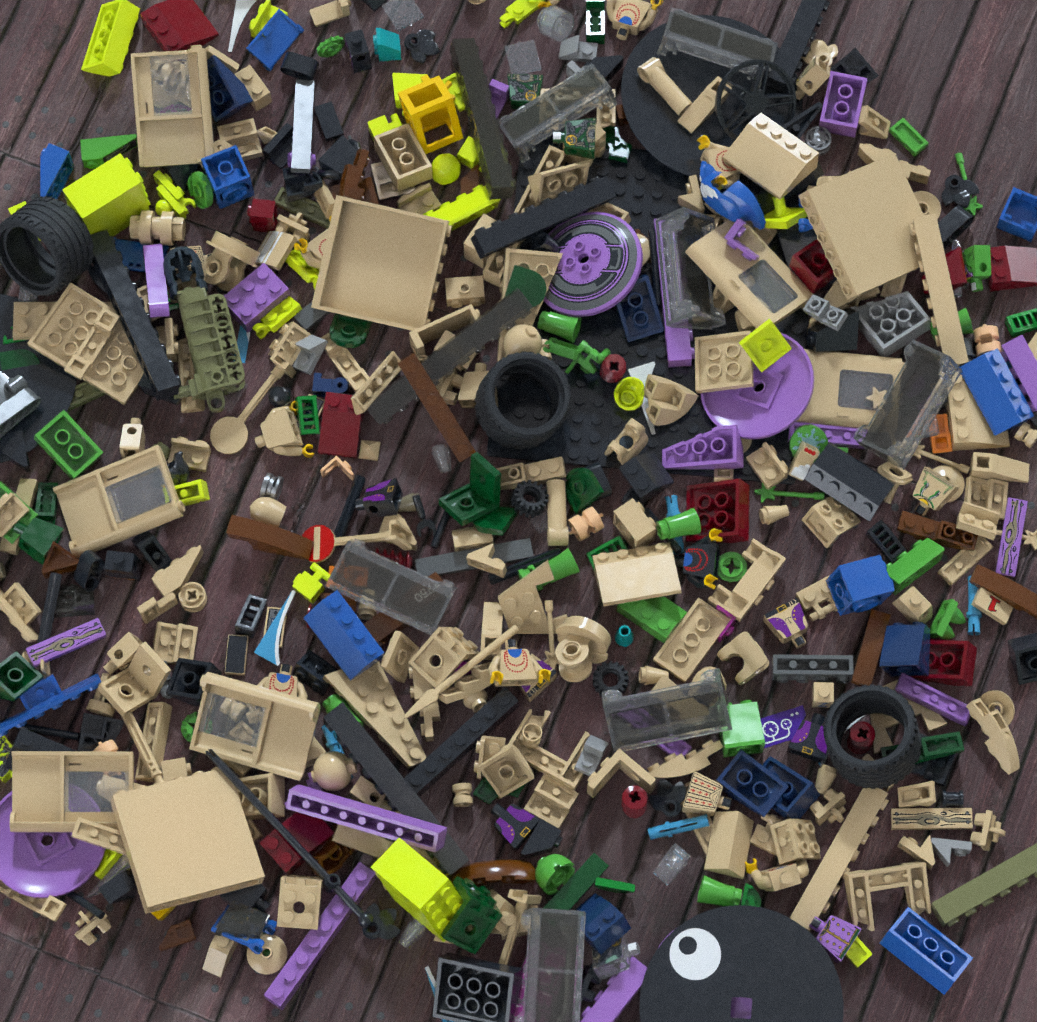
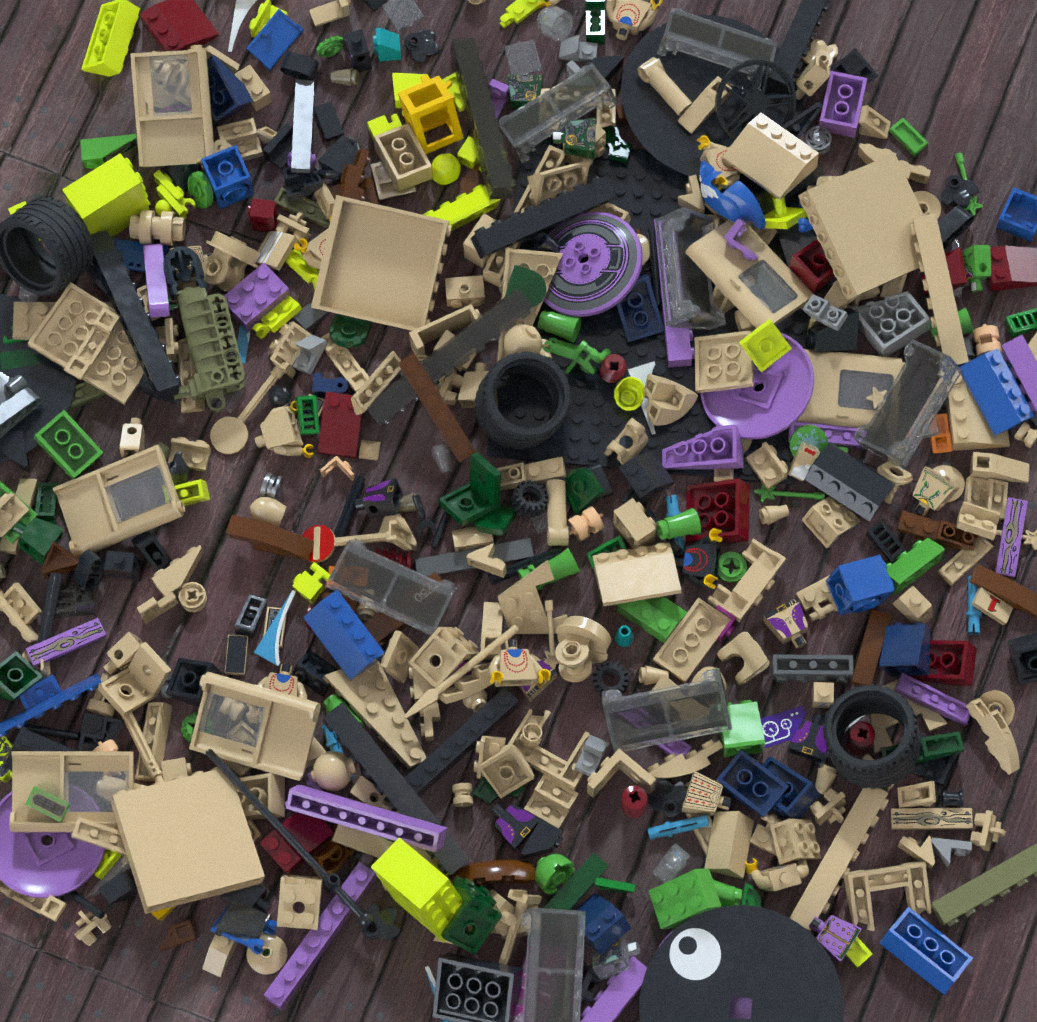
blue slope [40,143,75,199] -> none
tan slope [152,621,198,665] -> none
tan bracket [397,183,441,215] -> none
clear cone [398,918,427,949] -> none
tan piece [903,438,970,474] -> none
bright green tile [930,599,966,640] -> none
none -> tile [25,786,71,822]
none -> dark tan cone [331,68,359,87]
none -> bright green brick [649,868,722,929]

